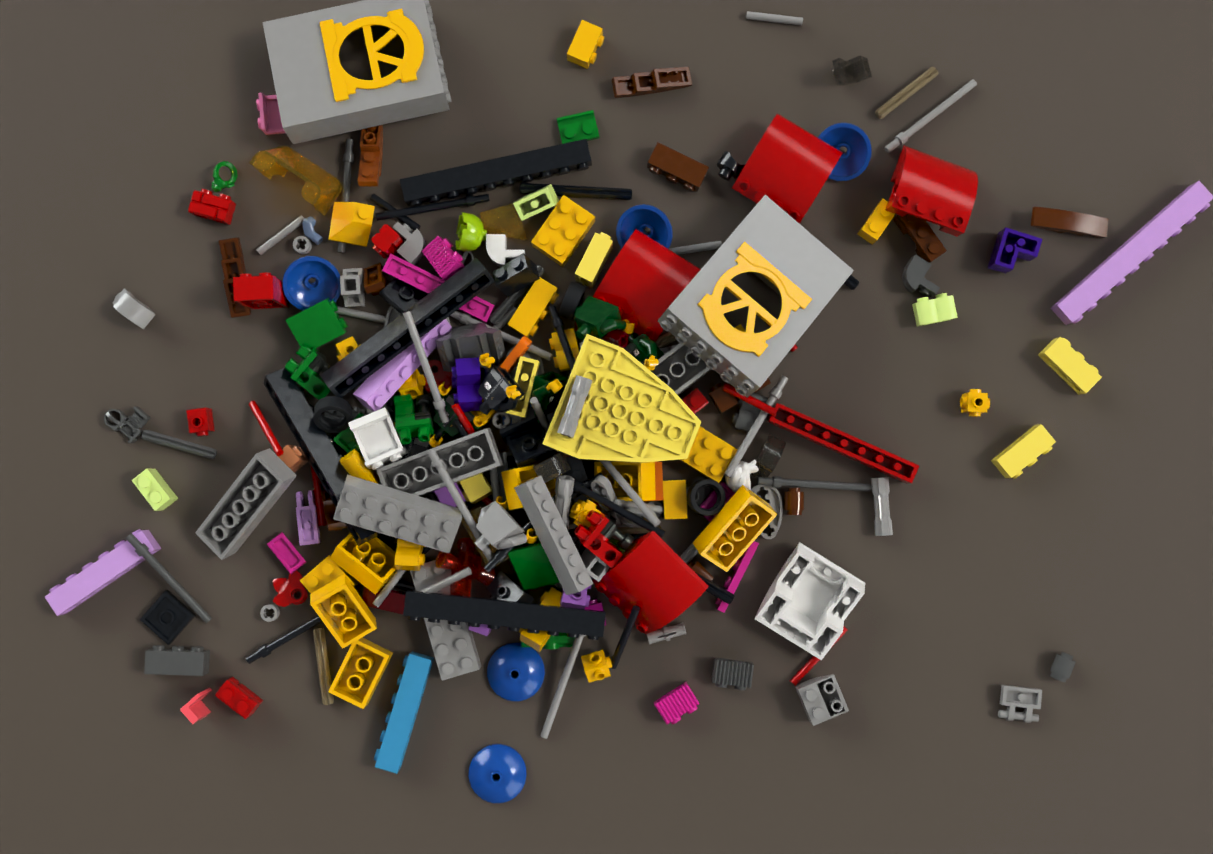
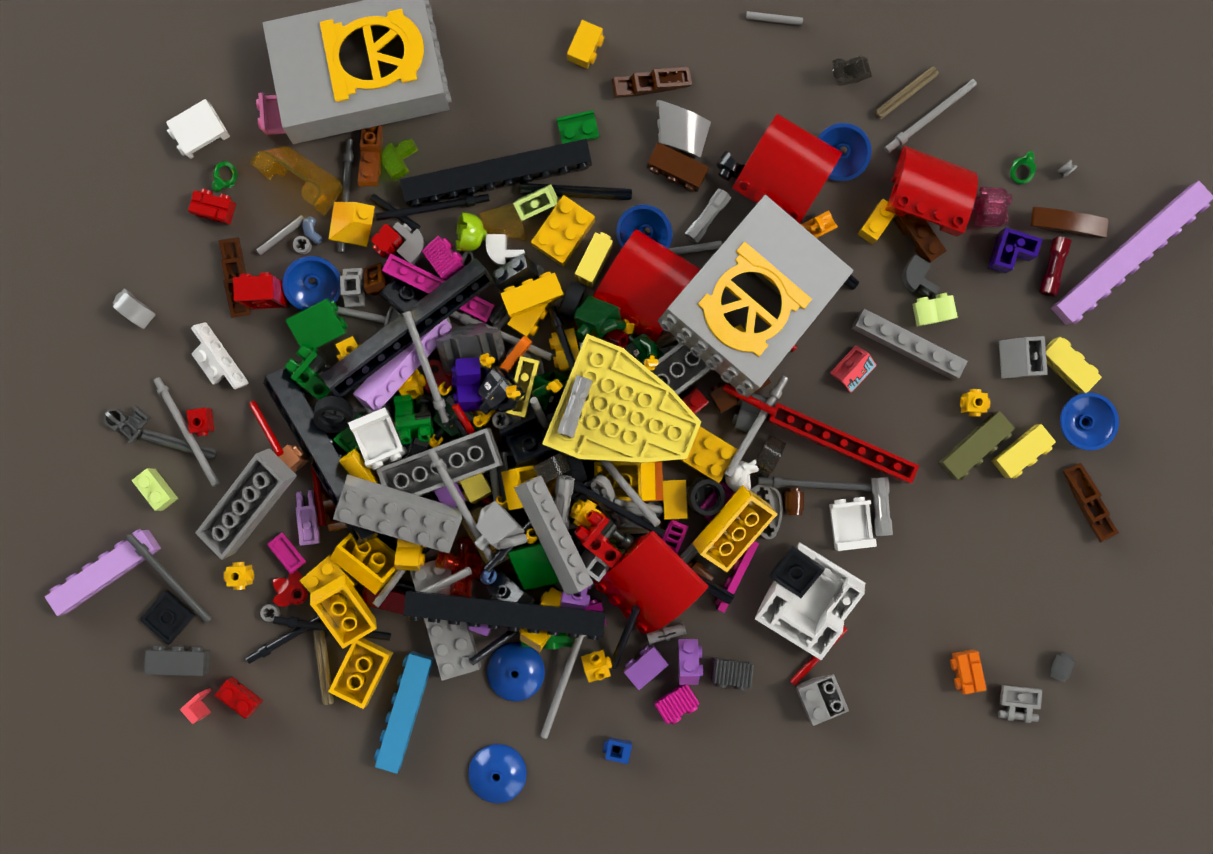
none -> light grey bar [153,377,220,487]
none -> white panel [166,99,230,159]
none -> white bracket [191,322,249,389]
none -> yellow brick [224,562,254,590]
none -> black bar [273,616,391,641]
none -> clear neon green brick [382,138,418,182]
none -> black bar [469,629,520,665]
none -> medium blue hinge [480,569,497,585]
none -> yellow brick [501,272,564,318]
none -> blue brick [602,737,632,764]
none -> medium lavender brick [624,645,669,690]
none -> light grey slope [656,100,711,158]
none -> dark pink slope [662,519,689,554]
none -> medium lavender brick [677,639,703,685]
none -> light grey axle [684,188,732,244]
none -> black tile [769,545,825,598]
none -> light orange hips [801,210,838,238]
none -> white panel [829,497,877,551]
none -> coral panel [830,345,876,392]
none -> light grey brick [851,309,968,380]
none -> olive brick [938,411,1015,480]
none -> orange brick [950,649,987,694]
none -> clear pink brick [973,187,1012,227]
none -> light grey slope [999,336,1048,379]
none -> green piece [1010,151,1036,184]
none -> dark red axle [1039,237,1071,297]
none -> light grey bush [1057,160,1078,178]
none -> blue dish [1060,393,1119,451]
none -> reddish brown slope [1063,463,1119,543]

